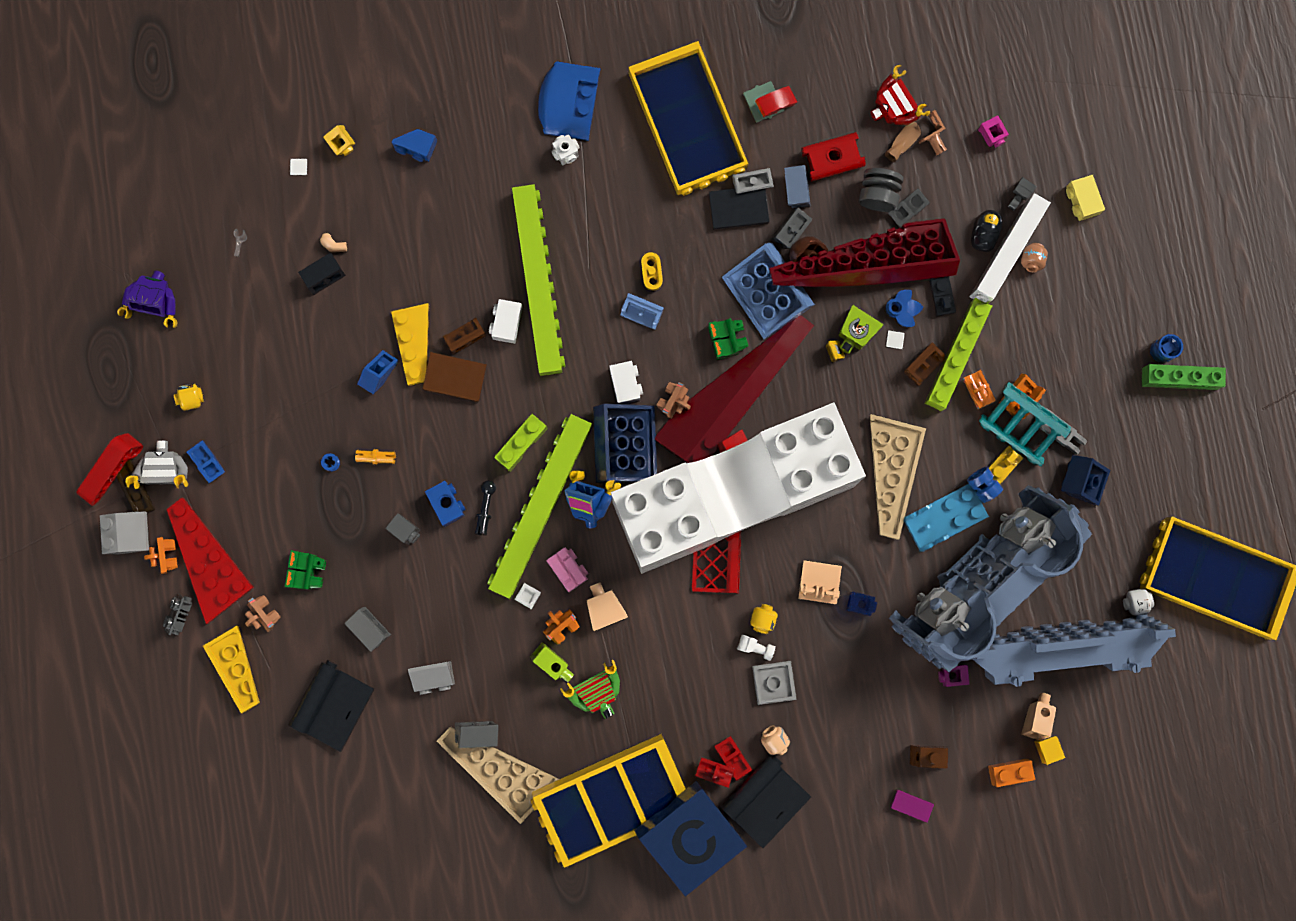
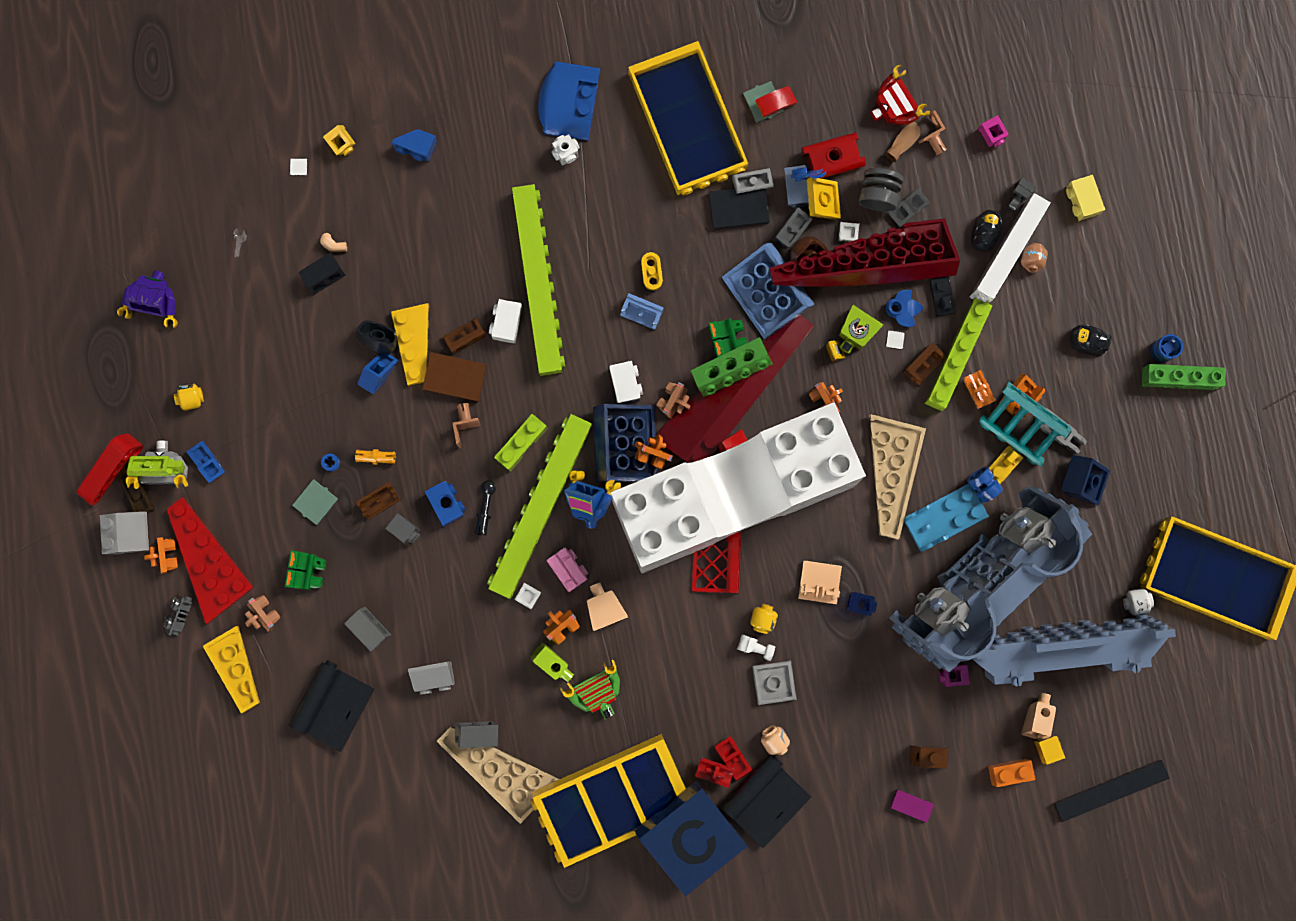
none -> lime hinge [127,456,185,476]
none -> sand green piece [292,479,338,525]
none -> reddish brown hinge [355,482,401,520]
none -> black piece [356,320,397,355]
none -> nougat bracket [453,403,481,448]
none -> orange hips [634,435,673,469]
none -> bright green brick [691,337,773,397]
none -> blue plate [790,167,826,181]
none -> yellow plate [807,177,841,220]
none -> orange hips [809,382,843,412]
none -> white tile [838,222,859,243]
none -> black tile [1054,760,1170,822]
none -> black piece [1070,325,1111,356]

